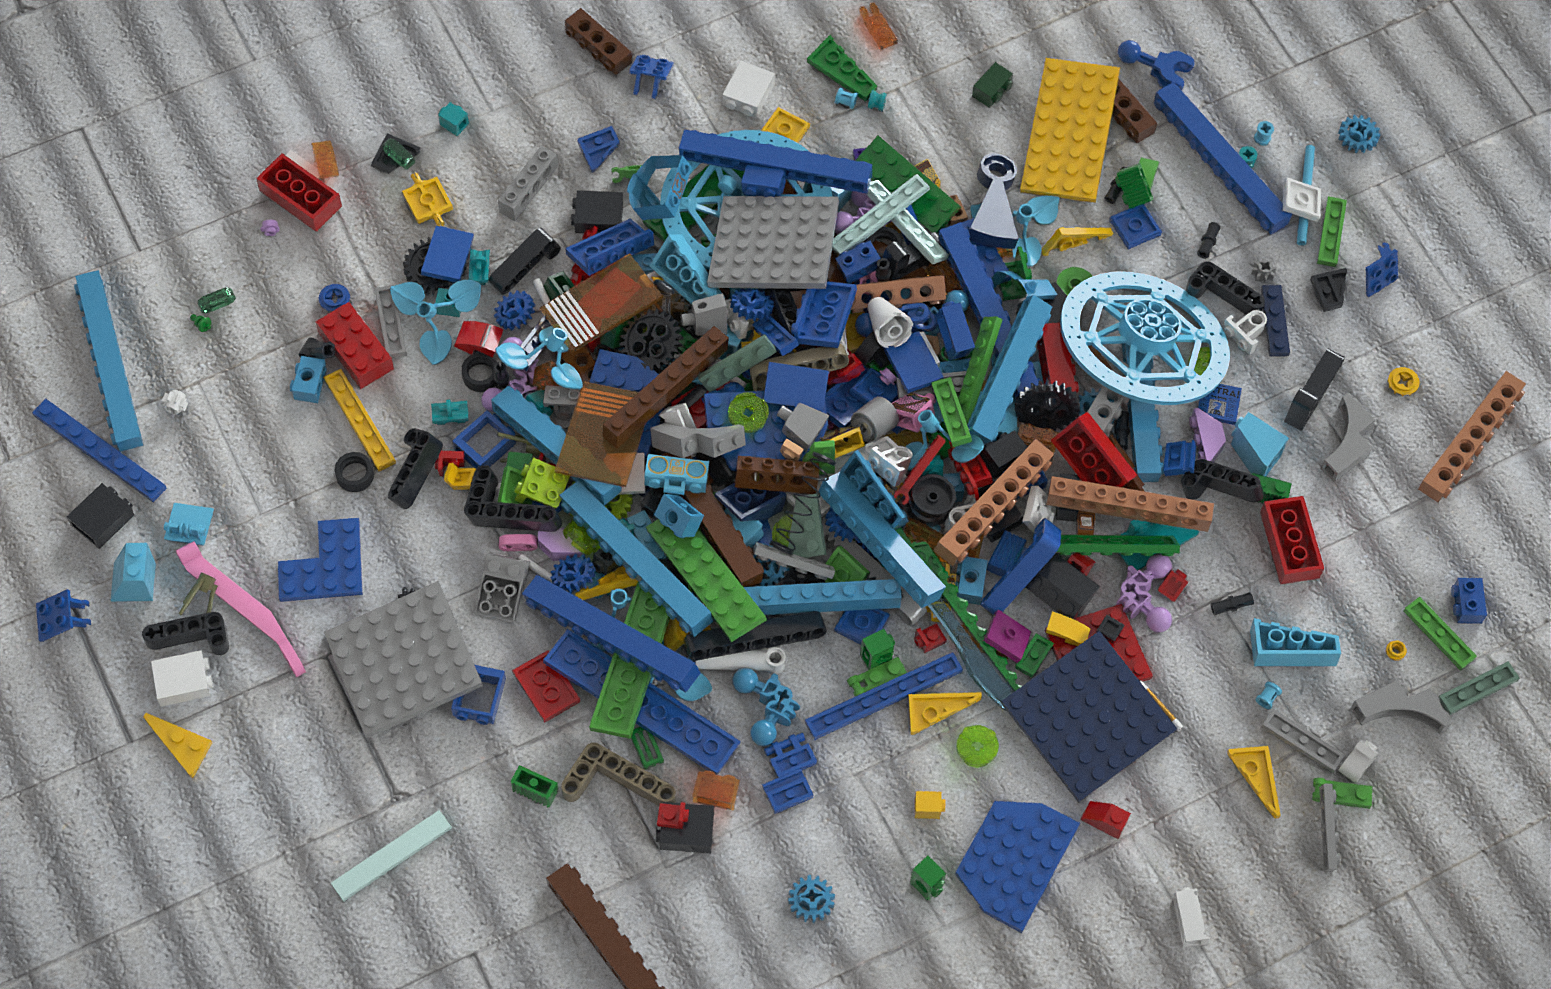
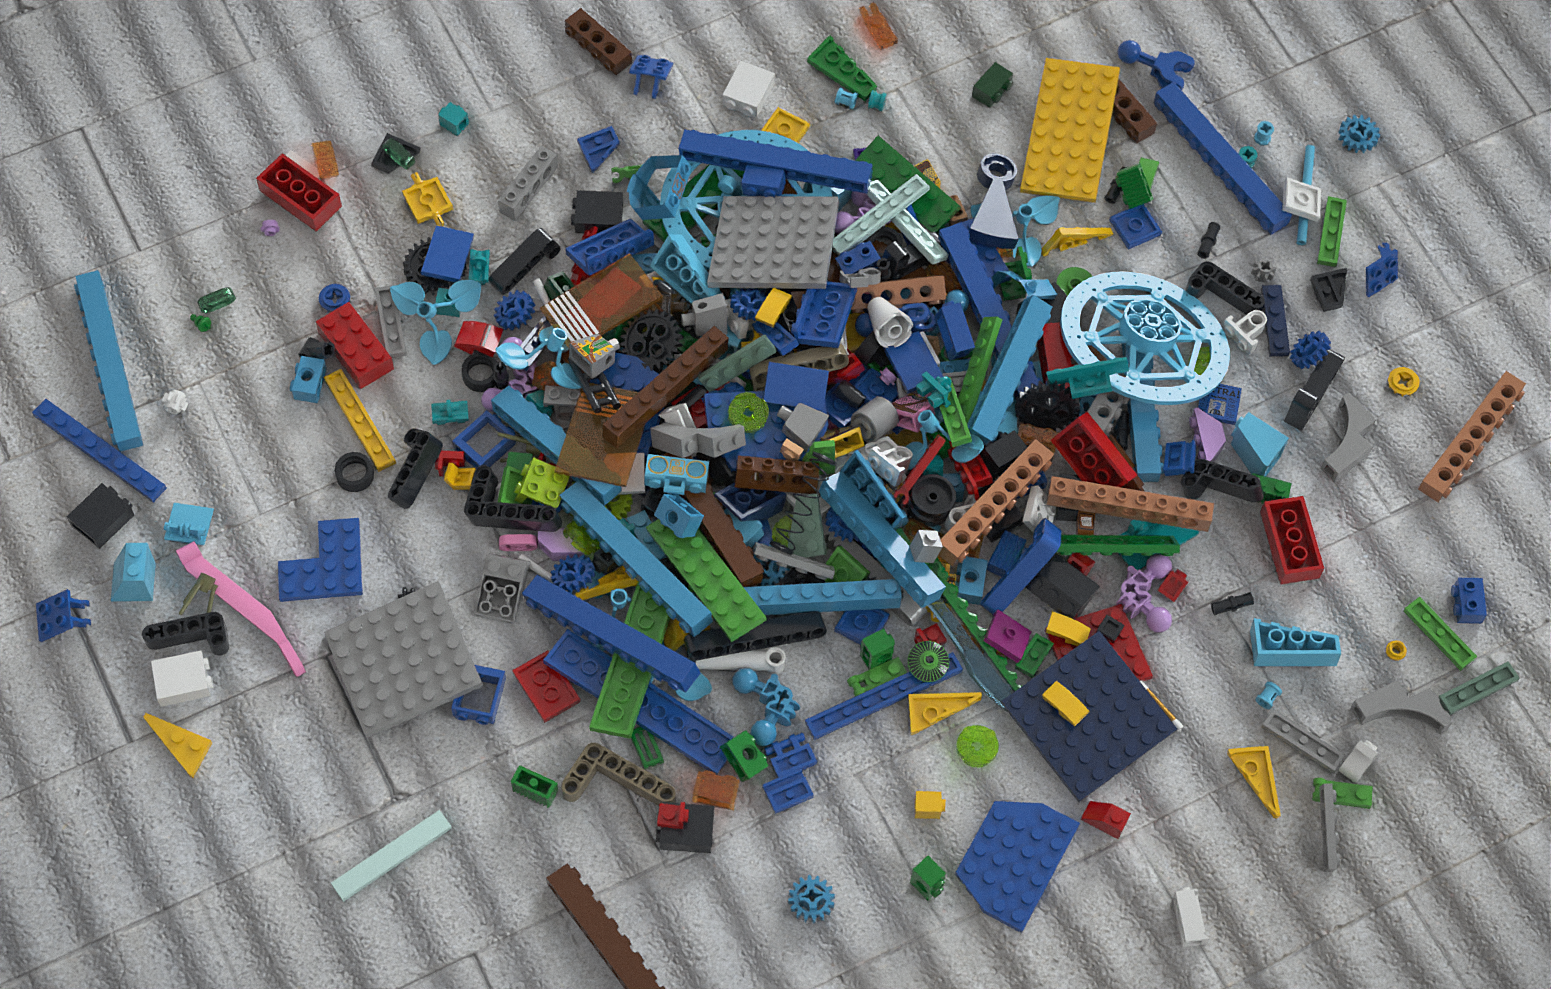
none -> black bar [567,357,621,414]
none -> light grey torso [569,334,620,378]
none -> green brick [719,730,769,782]
none -> yellow slope [755,288,792,328]
none -> black piece [834,380,866,409]
none -> light grey piece [839,268,881,288]
none -> dish [907,641,949,682]
none -> light grey brick [910,530,943,563]
none -> teal hips [916,371,952,408]
none -> yellow slope [1042,681,1089,726]
none -> teal bracket [1047,357,1129,399]
none -> blue gear [1290,330,1331,369]

